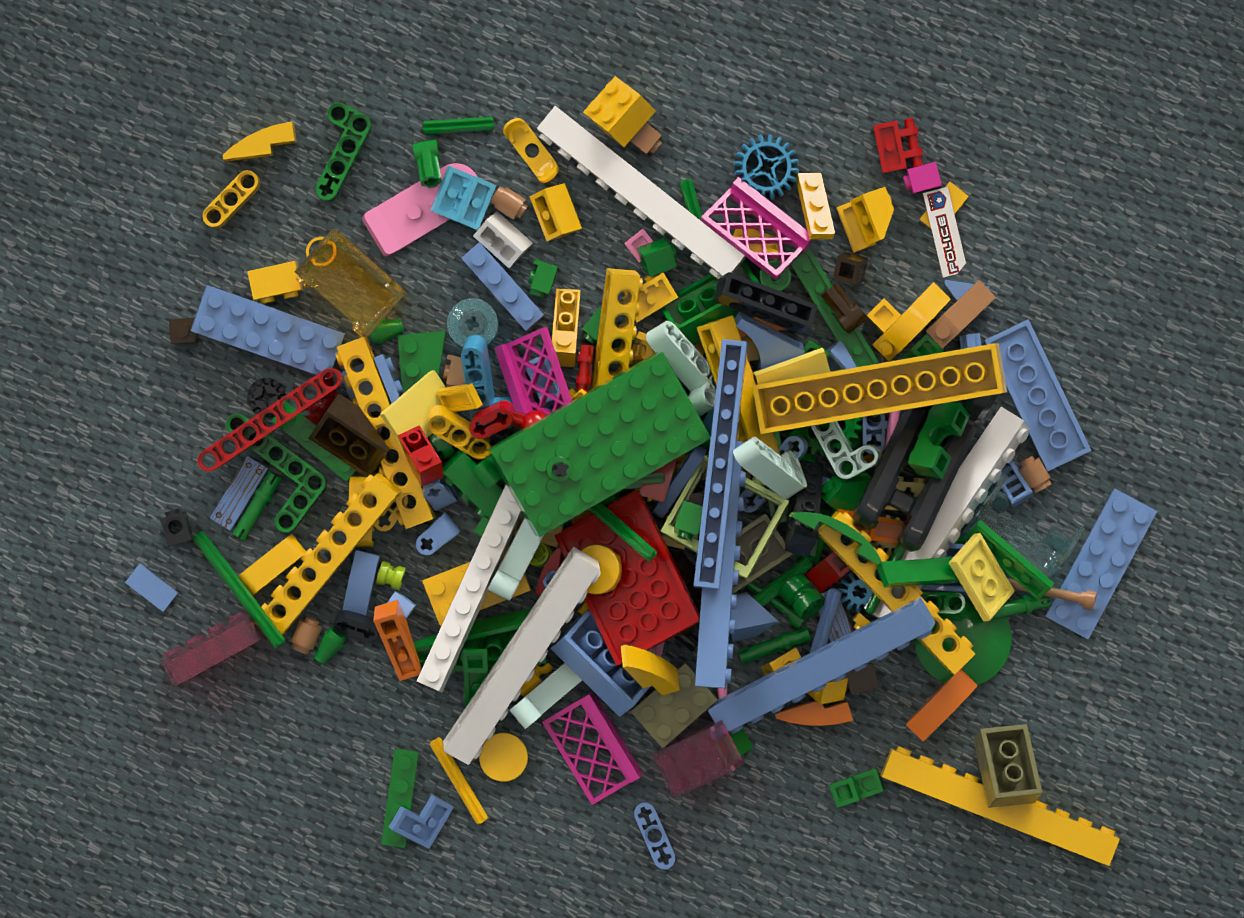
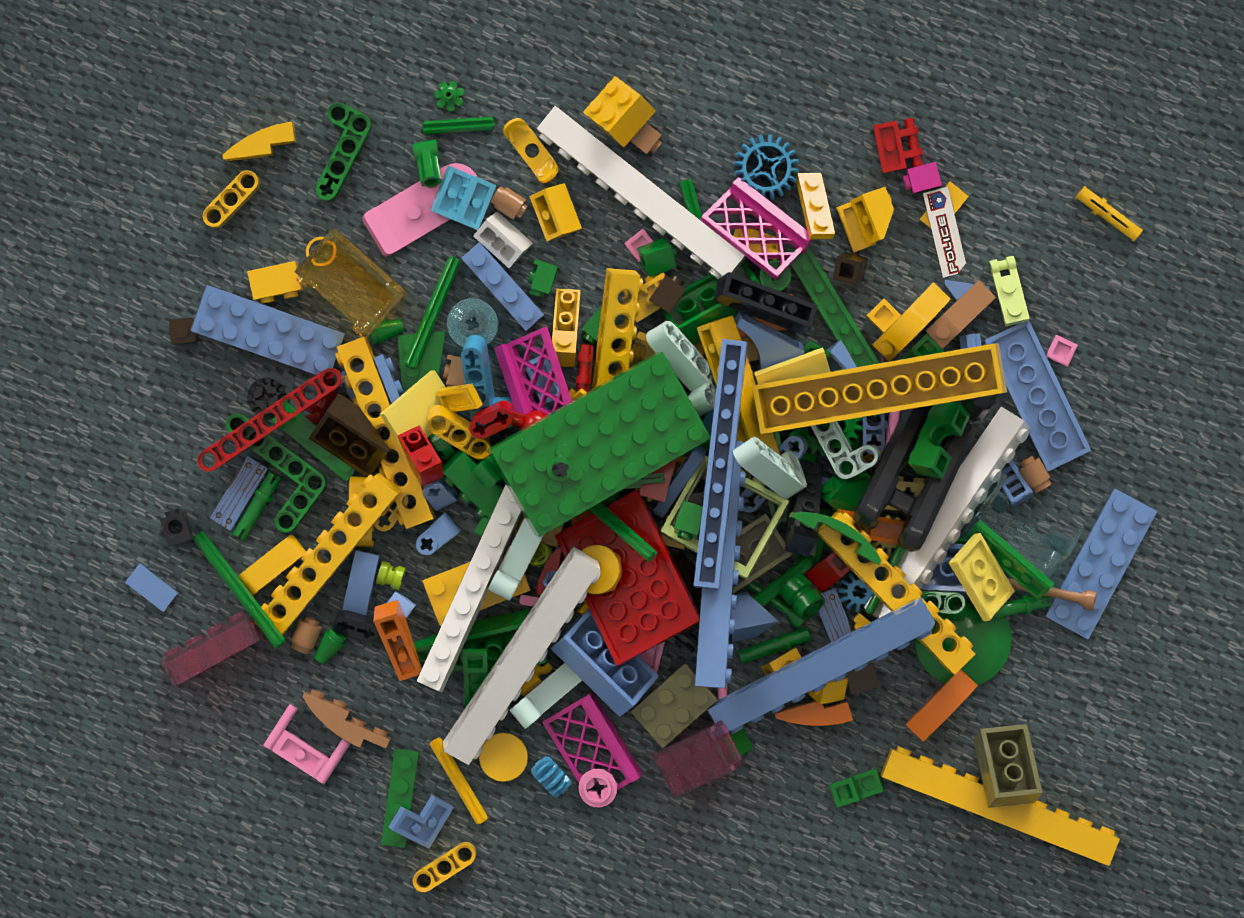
yellow slope [621,645,680,696] -> none
medium blue beam [634,802,675,869] -> none
medium blue axle [810,588,842,653] -> none
dark brown piece [821,283,868,334] -> none
green tile [876,557,960,588] -> none
none -> bright pink plate [264,704,351,784]
none -> medium nougat slope [303,689,391,748]
none -> green axle [404,256,461,369]
none -> yellow beam [413,842,476,892]
none -> green plant [434,81,465,112]
none -> bright pink tile [519,594,539,607]
none -> dark azure gear [531,756,571,797]
none -> bright pink gear [578,769,617,807]
none -> dark brown brick [649,274,686,314]
none -> yellowish green plate [989,256,1030,327]
none -> bright pink tile [1046,335,1078,367]
none -> yellow pin [1075,186,1143,242]

